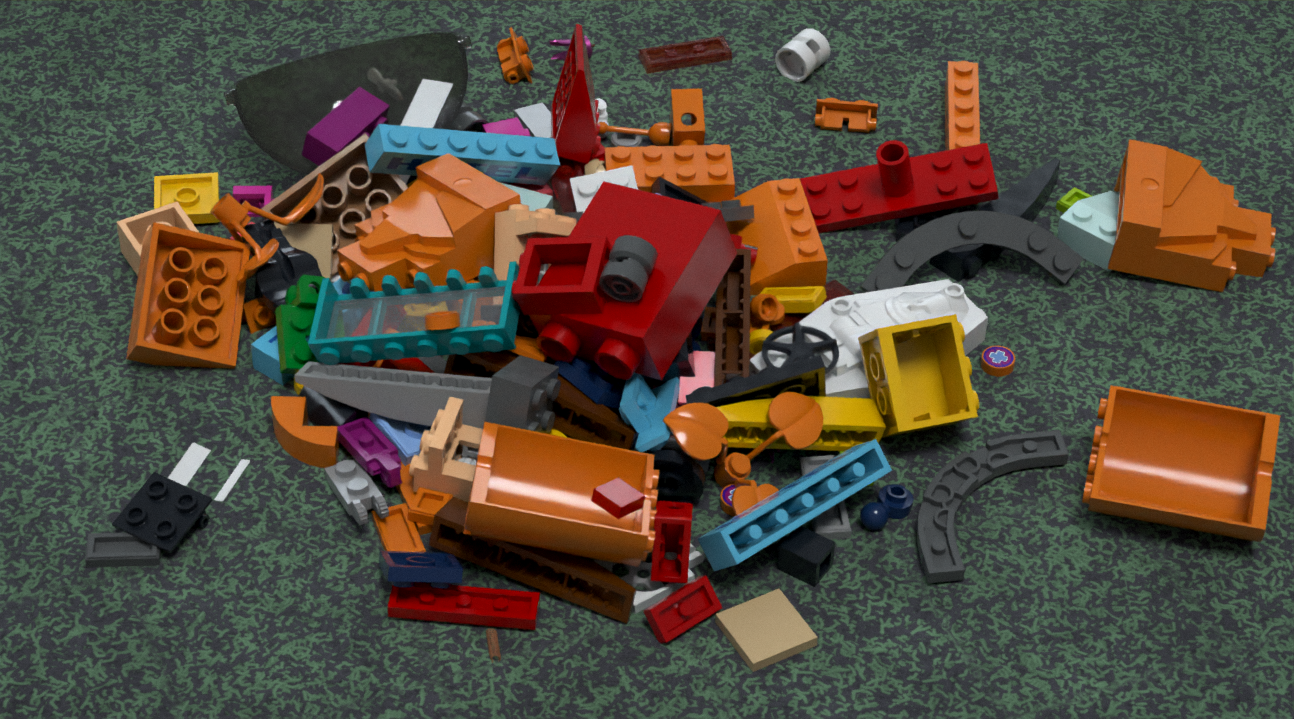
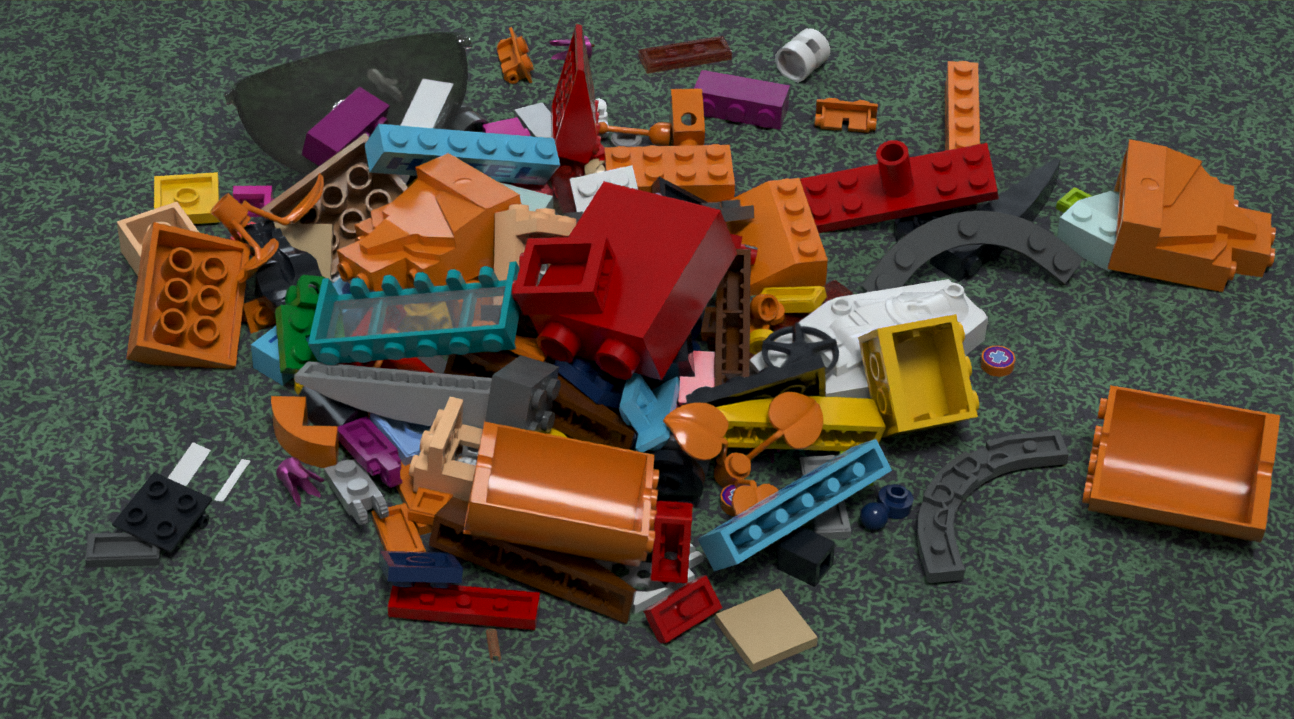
orange tile [424,311,460,330] -> none
tile [591,477,645,519] -> none
dark grey wheel [599,235,658,303] -> none
none -> flat silver piece [276,457,324,507]
none -> magenta brick [694,70,790,130]

